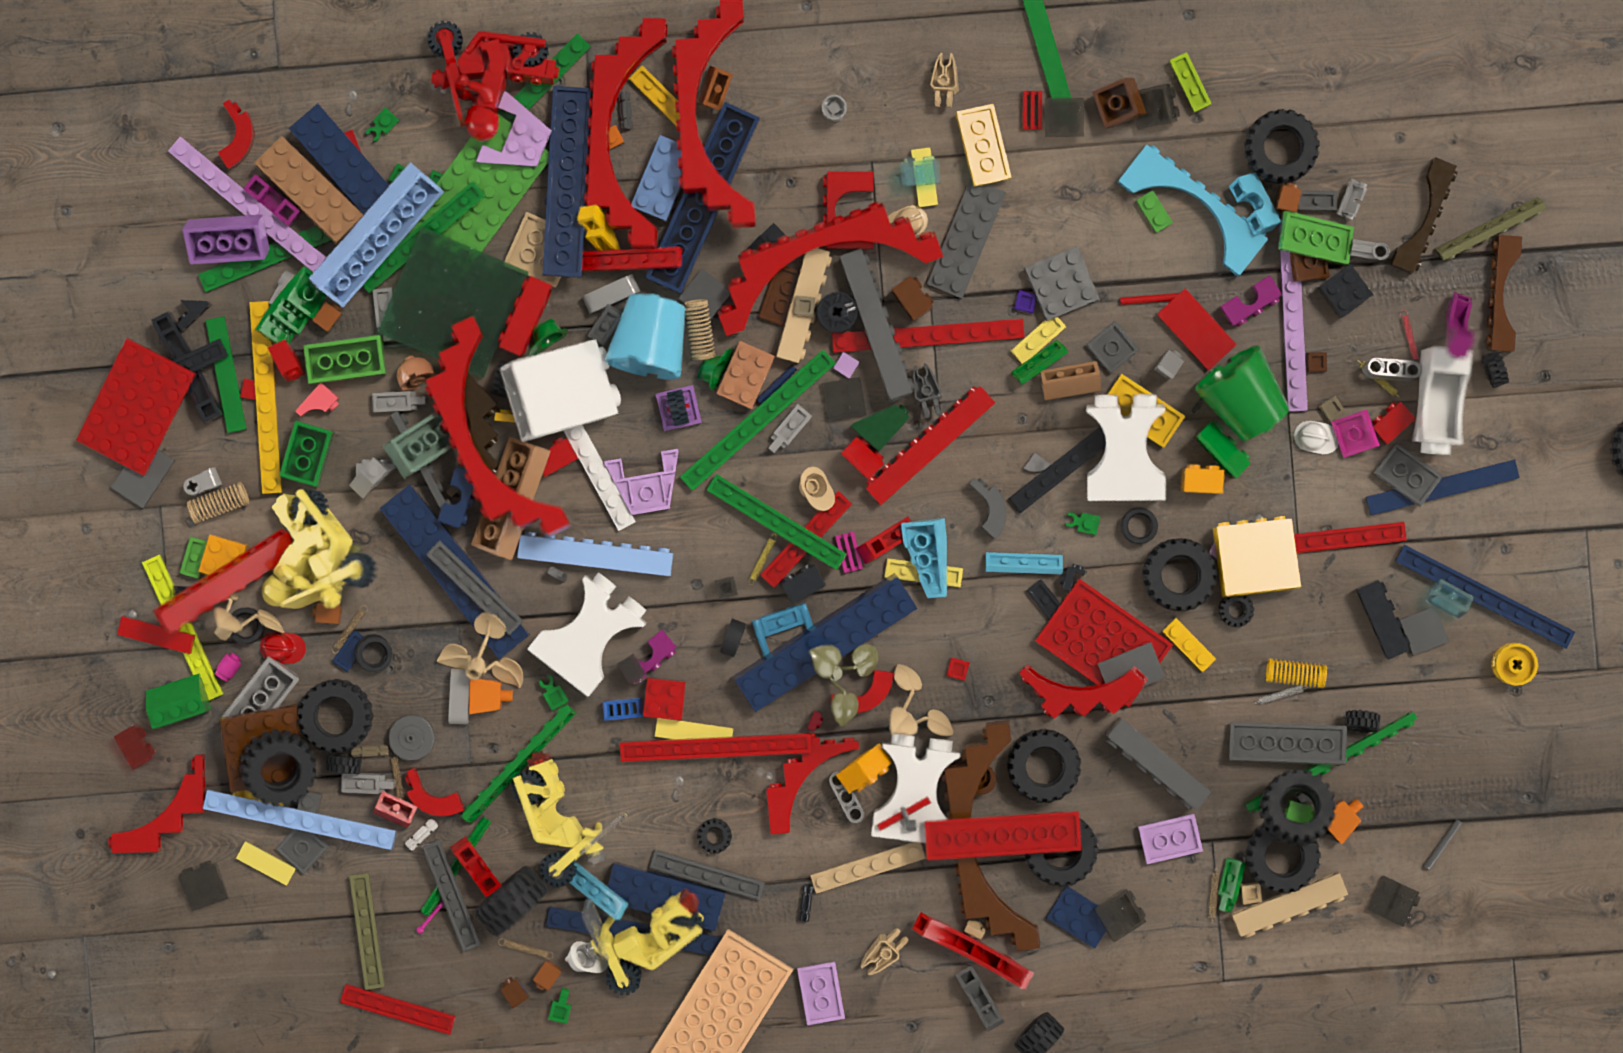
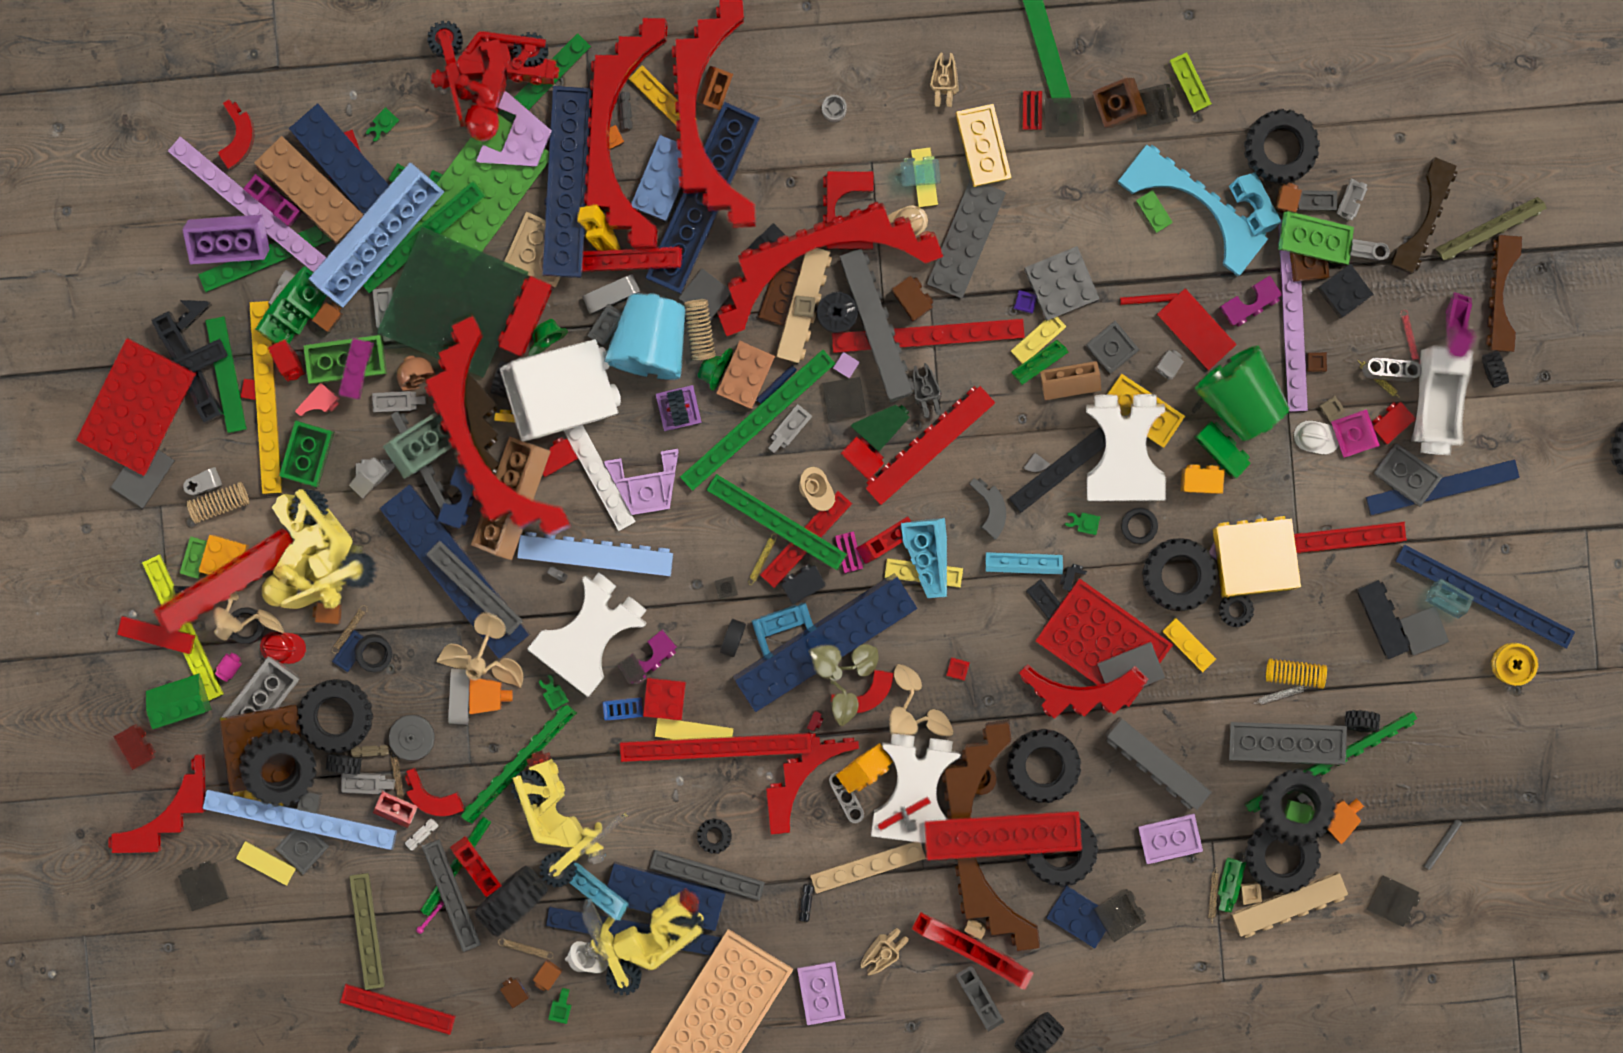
none -> magenta arch [339,338,374,400]

